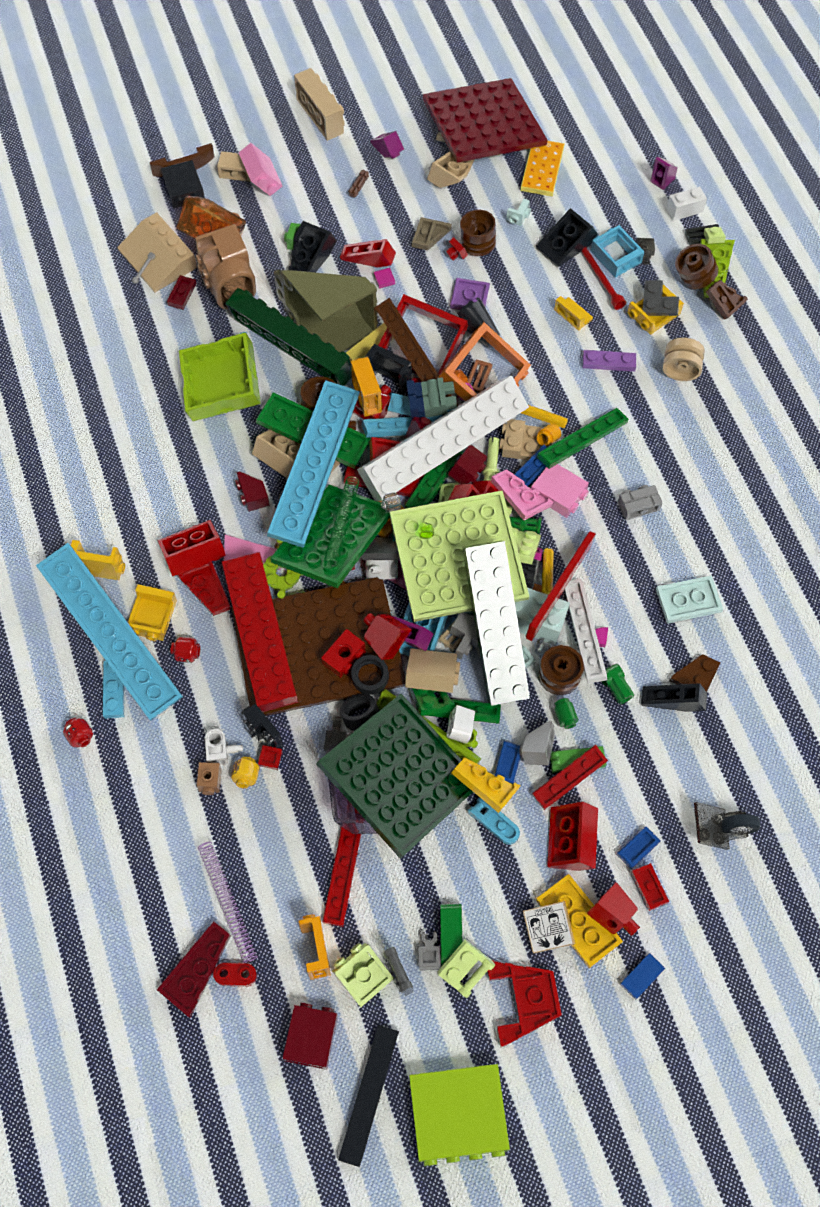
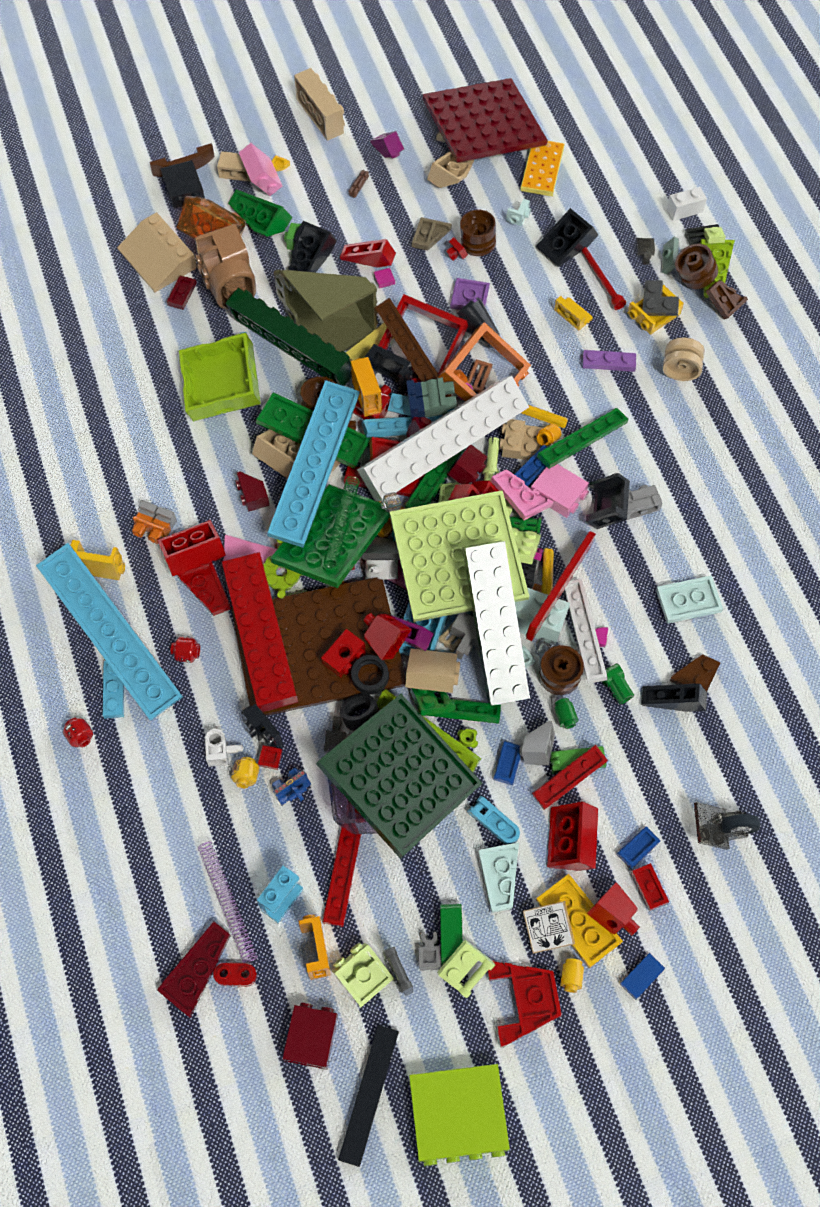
yellow panel [128,584,177,641] -> none
light grey hinge [132,252,155,284] -> none
medium nougat brick [197,762,222,795] -> none
clear neon green hinge [418,522,434,539] -> none
white piece [447,705,475,744] -> none
yellow wing [452,757,521,813] -> none
medium azure window [591,225,644,278] -> none
magenta slope [650,157,678,190] -> none
none -> orange hips [132,500,177,544]
none -> green wedge [228,189,292,237]
none -> medium azure panel [257,866,304,924]
none -> yellow tile [272,155,290,172]
none -> blue hips [272,768,312,806]
none -> light aqua wing [478,842,519,913]
none -> yellow brick [560,958,584,993]
none -> black panel [586,473,630,529]
none -> sand green plate [662,237,679,274]

